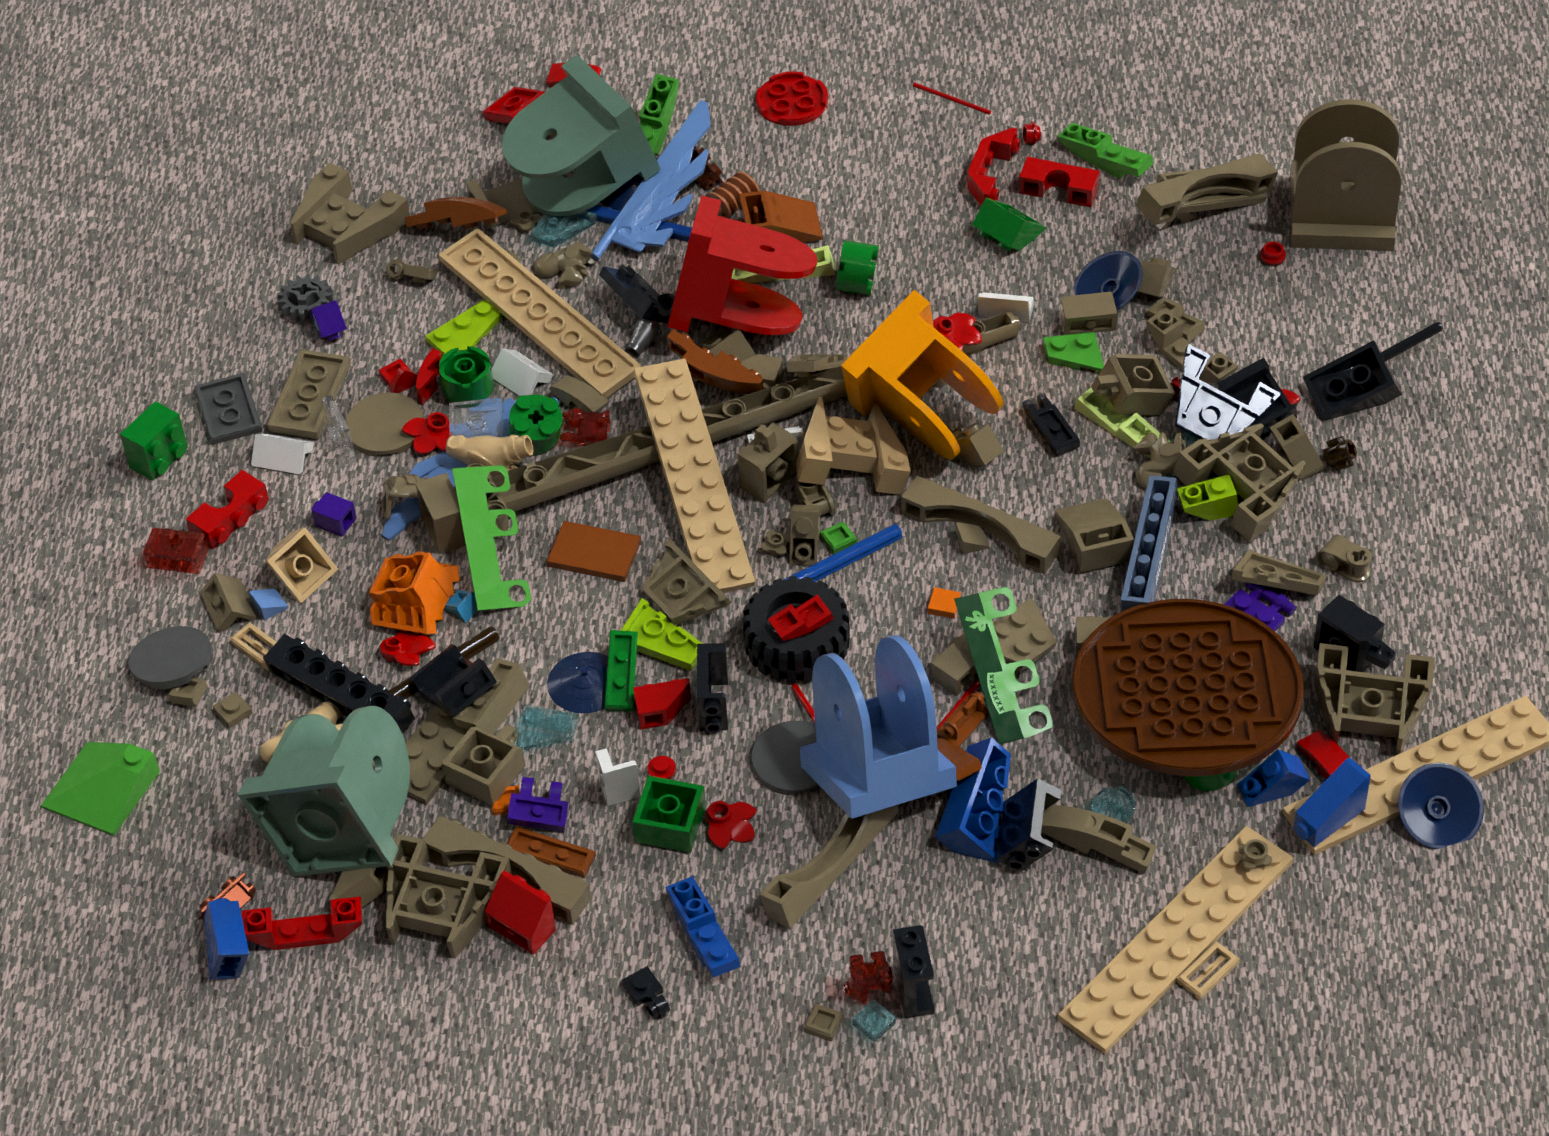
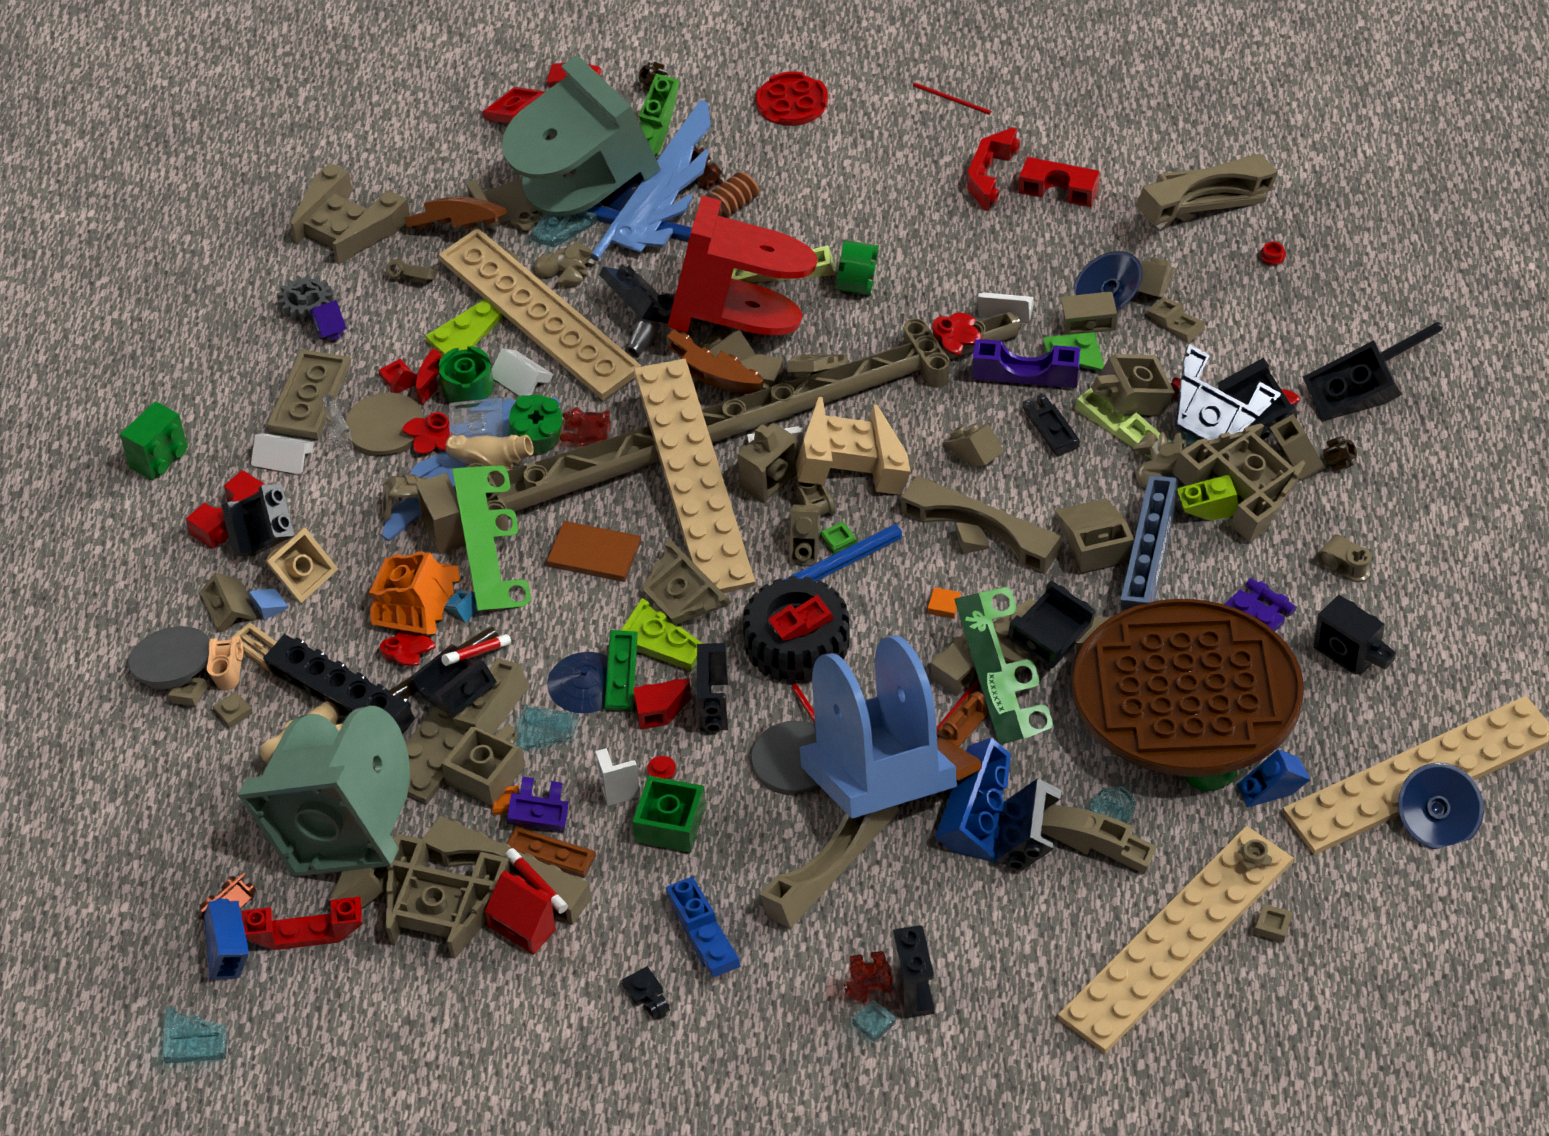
bright green slope [41,742,160,836] -> none
clear red brick [143,528,209,574] -> none
dark grey tile [194,373,263,445] -> none
dark purple brick [312,492,357,537] -> none
dark tan slope [549,375,609,418] -> none
red plate [705,801,757,849] -> none
dark orange slope [739,190,823,242] -> none
dark tan plate [761,530,790,556] -> none
dark tan tile [804,1003,844,1042] -> none
light orange piece [841,290,1004,460] -> none
green slope [972,198,1047,252] -> none
red plate [1023,121,1041,145] -> none
bright green slope [1057,123,1153,179] -> none
dark tan slope [1146,308,1238,384] -> none
tan tile [1177,941,1240,1000] -> none
dark tan wing [1231,550,1327,595] -> none
dark tan piece [1290,99,1401,251] -> none
blue slope [1293,757,1371,847] -> none
red slope [1297,729,1349,779] -> none
dark tan wedge [1314,643,1435,756] -> none
none -> clear light blue wing [163,1007,227,1064]
none -> light nougat piece [207,636,244,690]
none -> black panel [221,484,295,557]
none -> red bar [442,634,511,666]
none -> red bar [505,848,568,913]
none -> dark brown gear [639,62,669,91]
none -> dark purple arch [972,339,1081,388]
none -> black panel [1007,581,1096,669]
none -> dark tan plate [1255,904,1293,942]

